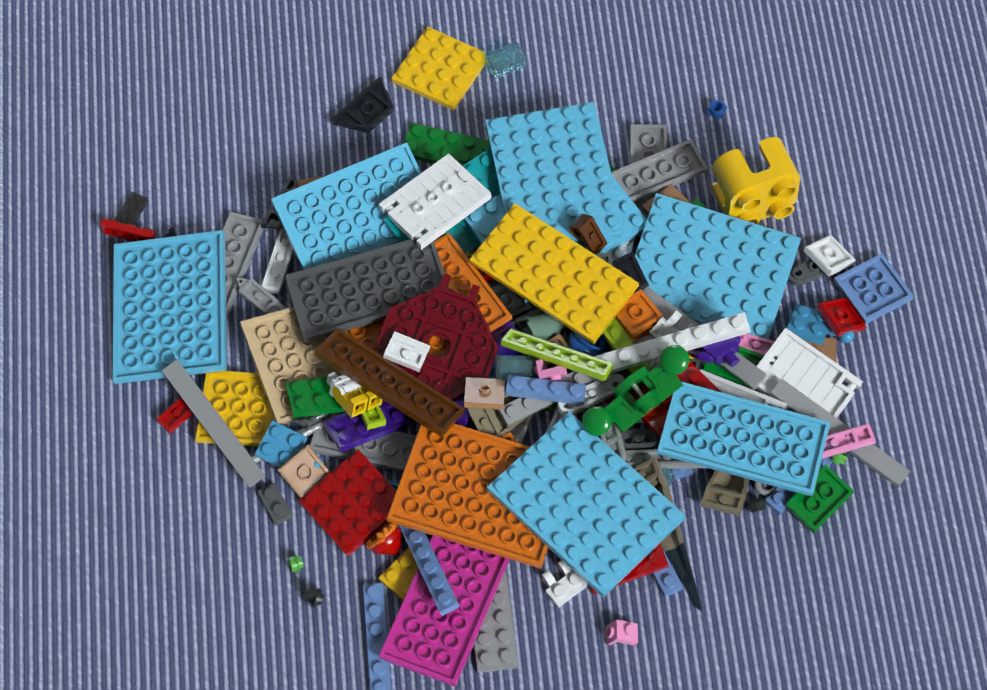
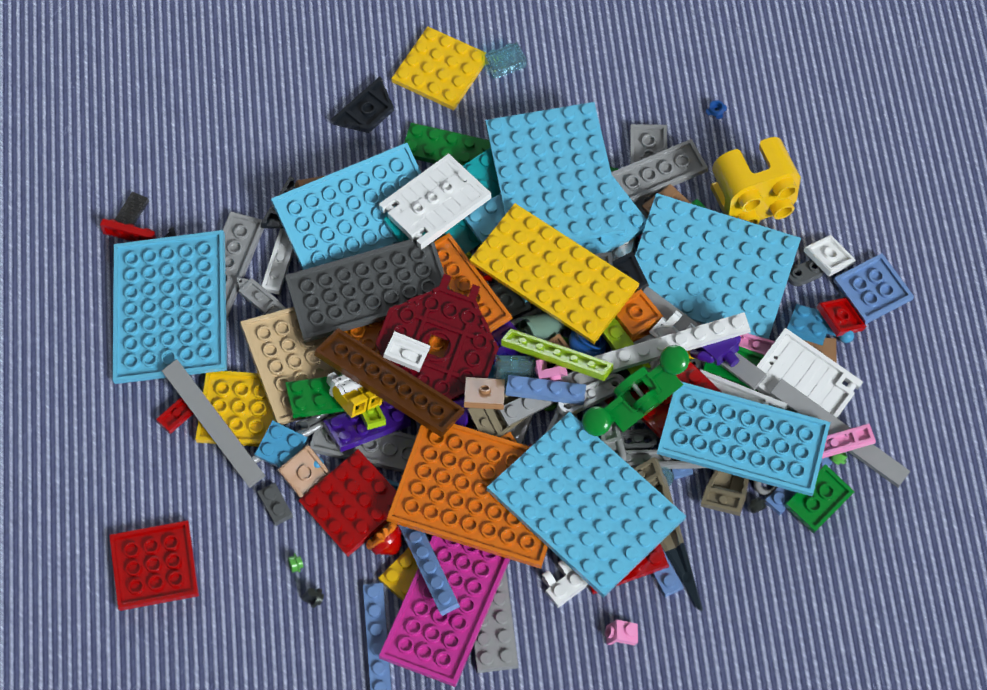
reddish brown plate [568,214,608,254] -> none
none -> red plate [109,520,199,611]

